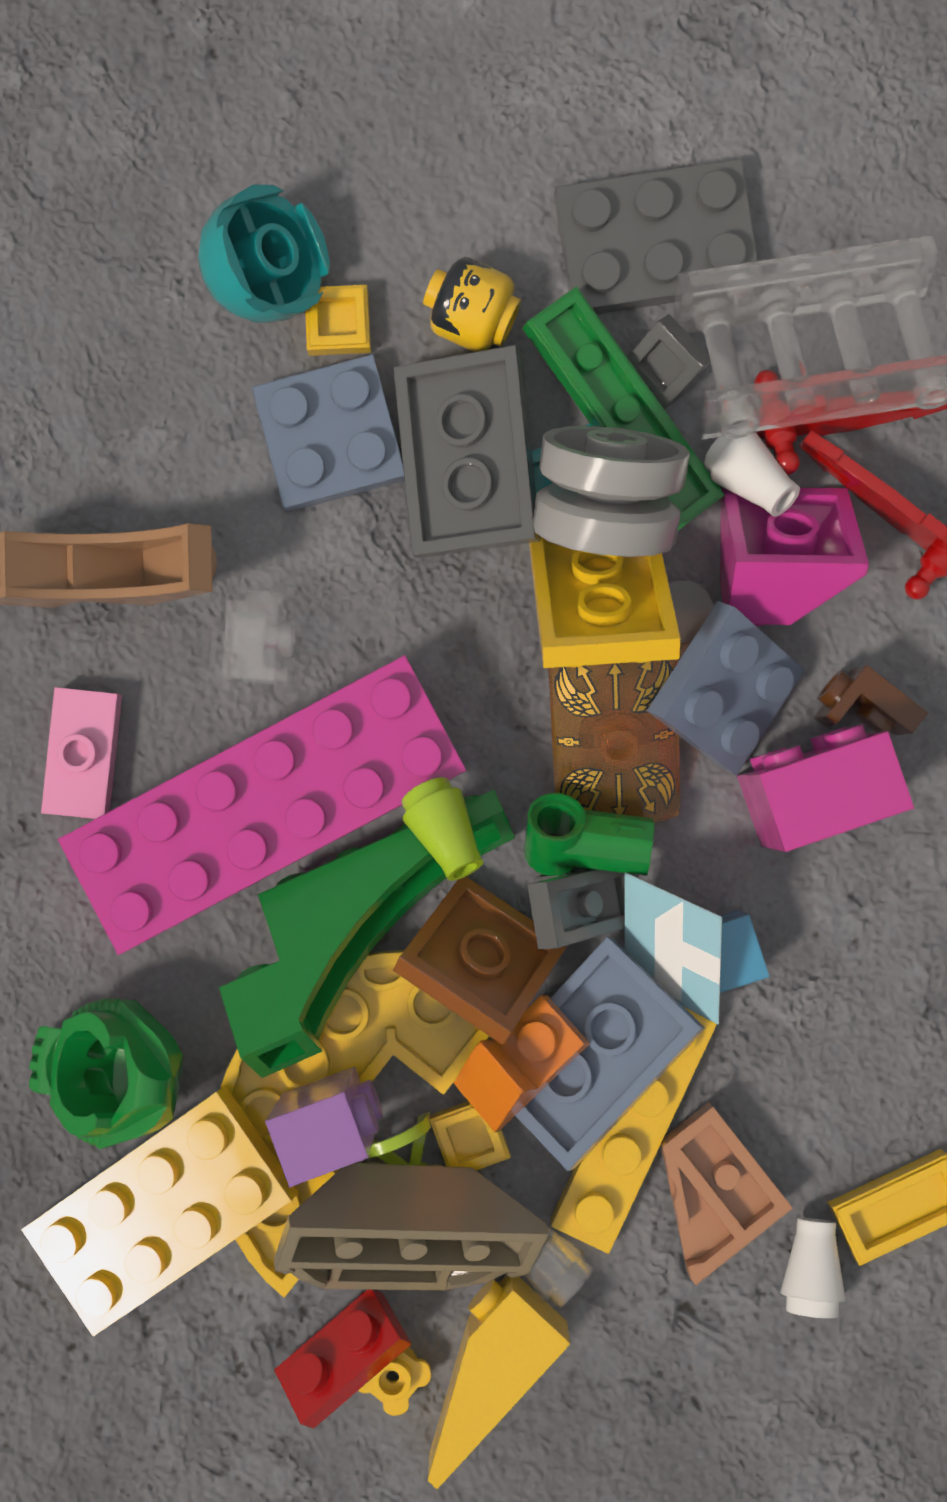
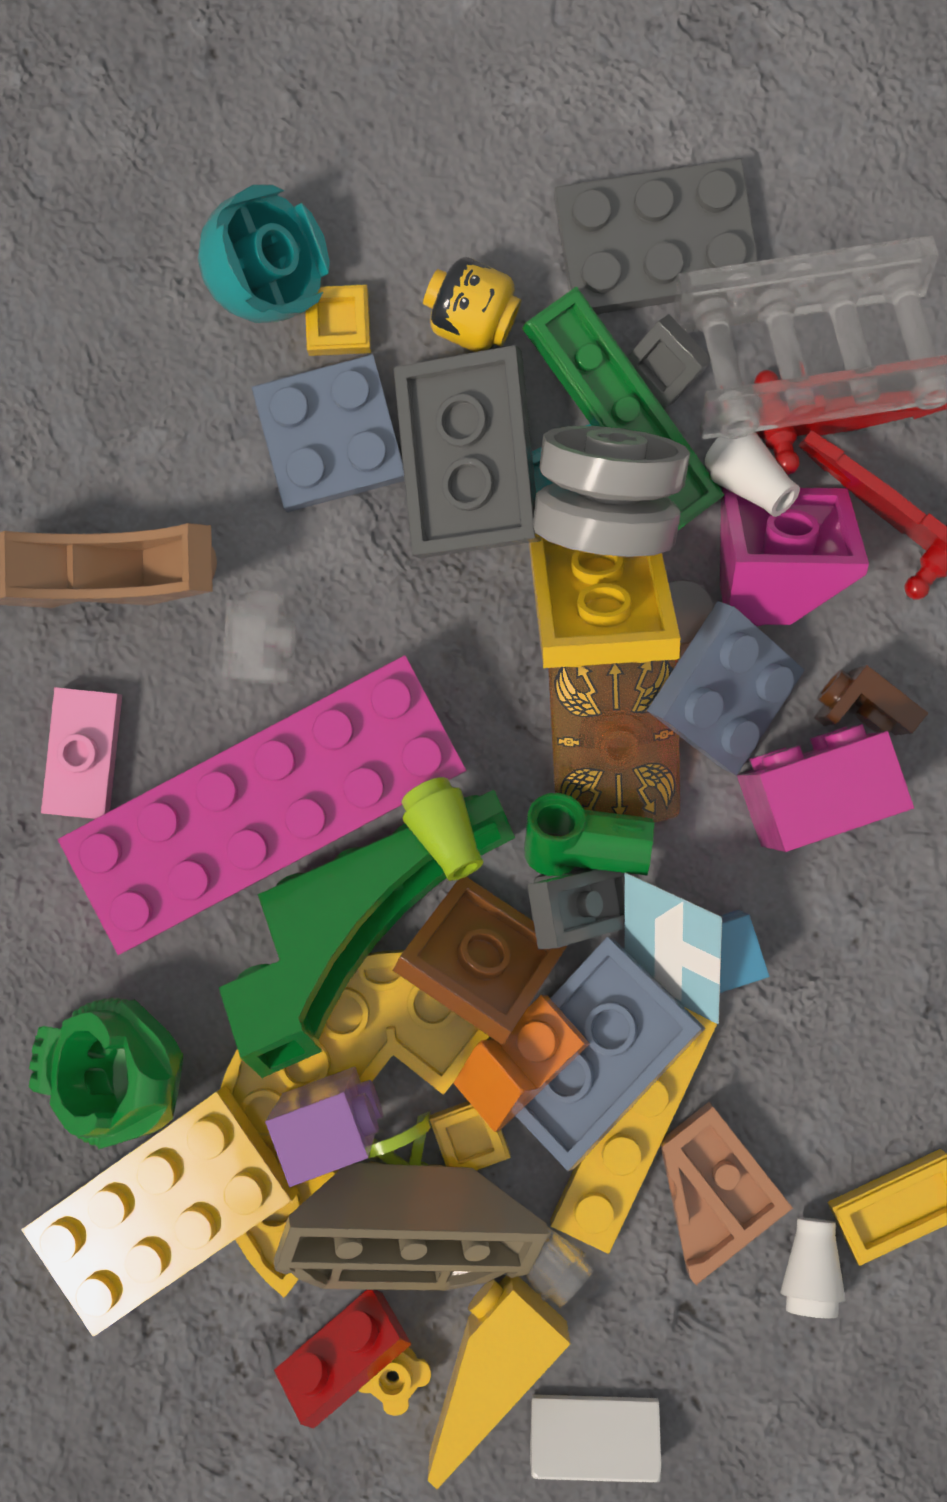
none -> white slope [530,1394,661,1482]

